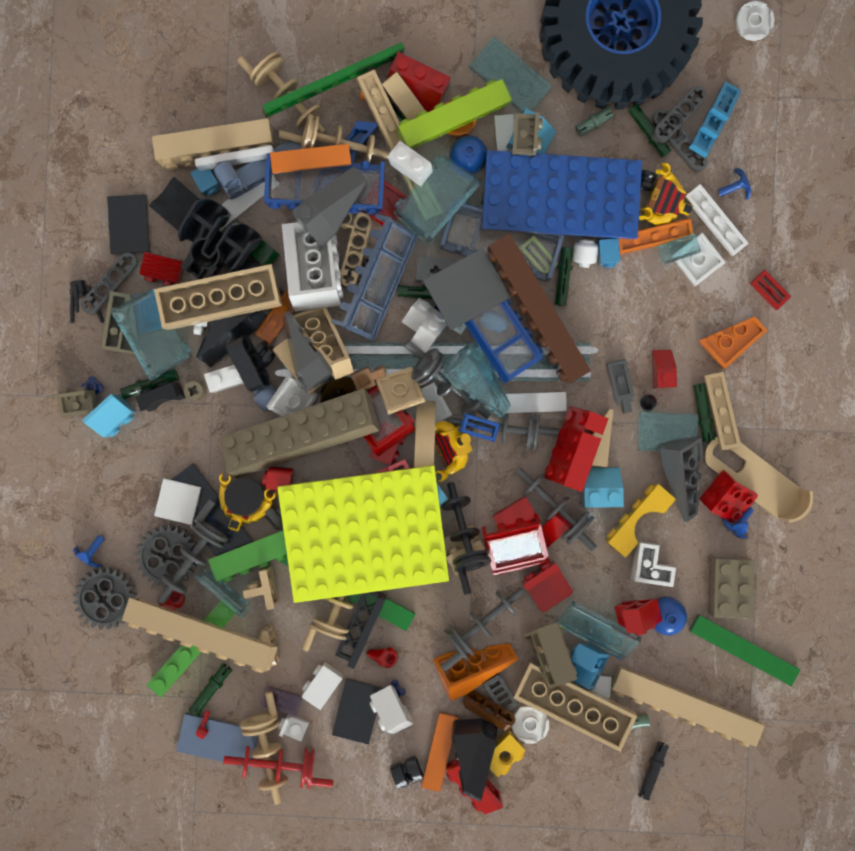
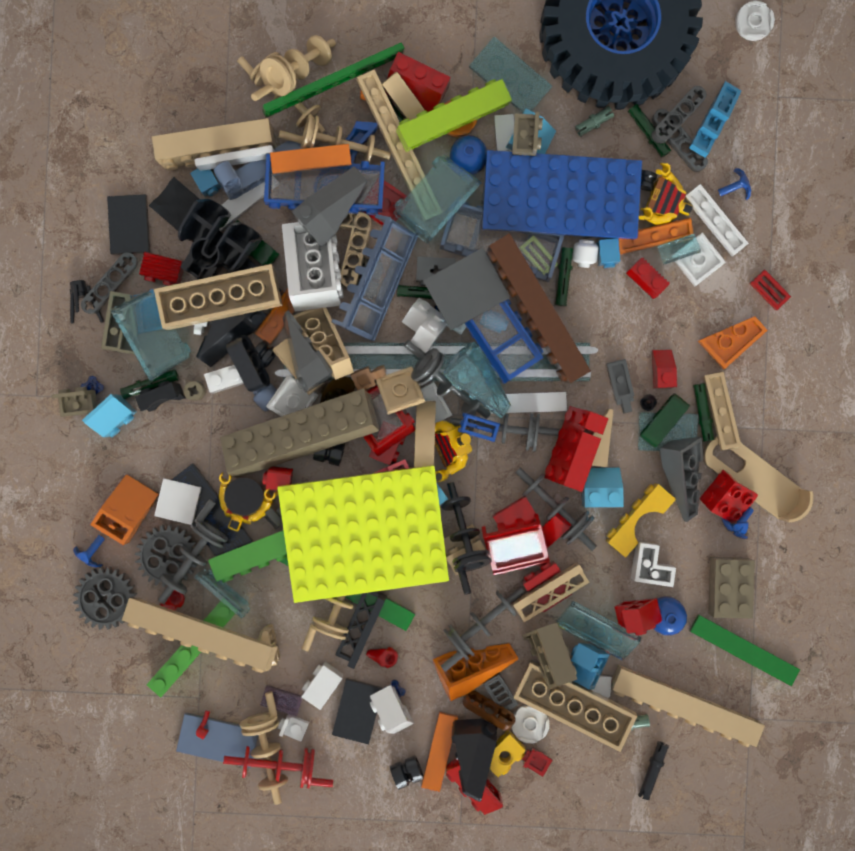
dark green pin [188,663,233,716] -> none
tan bracket [243,565,279,610] -> none
white brick [388,141,433,187] -> none
none -> orange slope [90,474,159,545]
none -> tan piece [251,35,336,101]
none -> black wheel [313,443,345,466]
none -> tan fence [512,562,590,622]
none -> red bracket [522,747,553,777]
none -> red brick [626,258,670,299]
none -> dark green beam [639,393,690,448]

